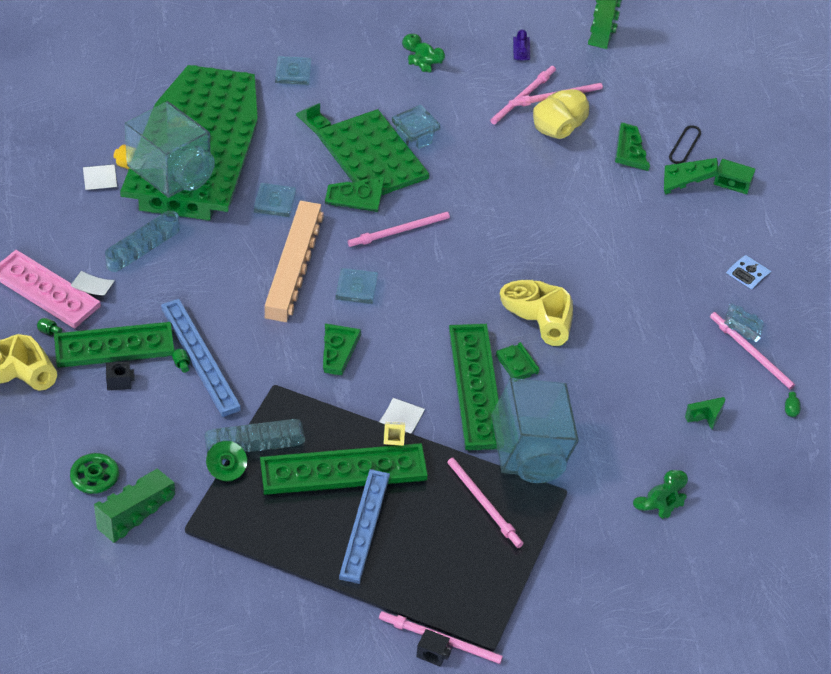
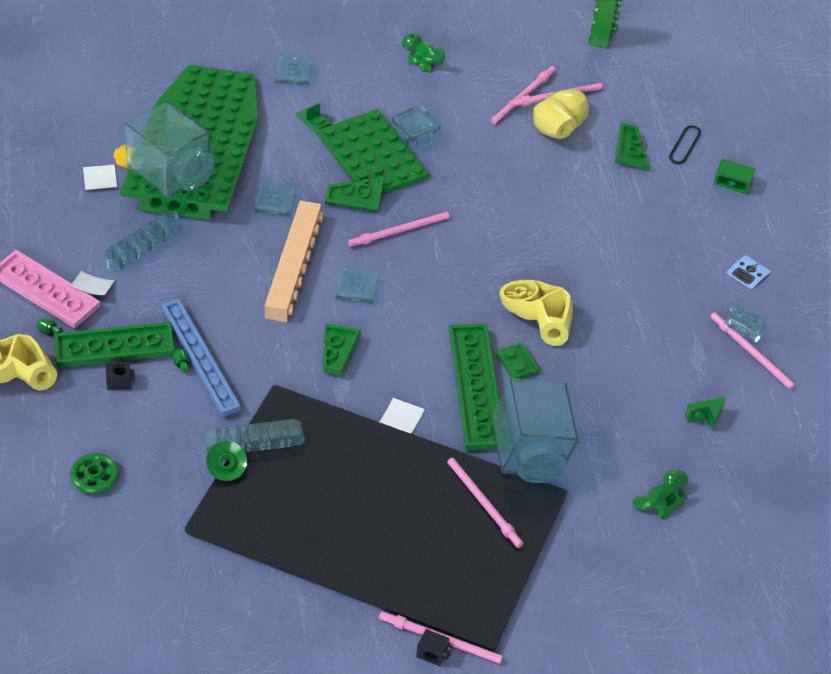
green wedge [94,468,175,543] -> none
green plate [260,443,428,495] -> none
medium blue tile [339,469,390,584] -> none
light yellow brick [384,421,405,445] -> none
dark purple hinge [513,29,530,60] -> none
green wing [664,158,718,195] -> none
green cylinder [785,392,801,417] -> none

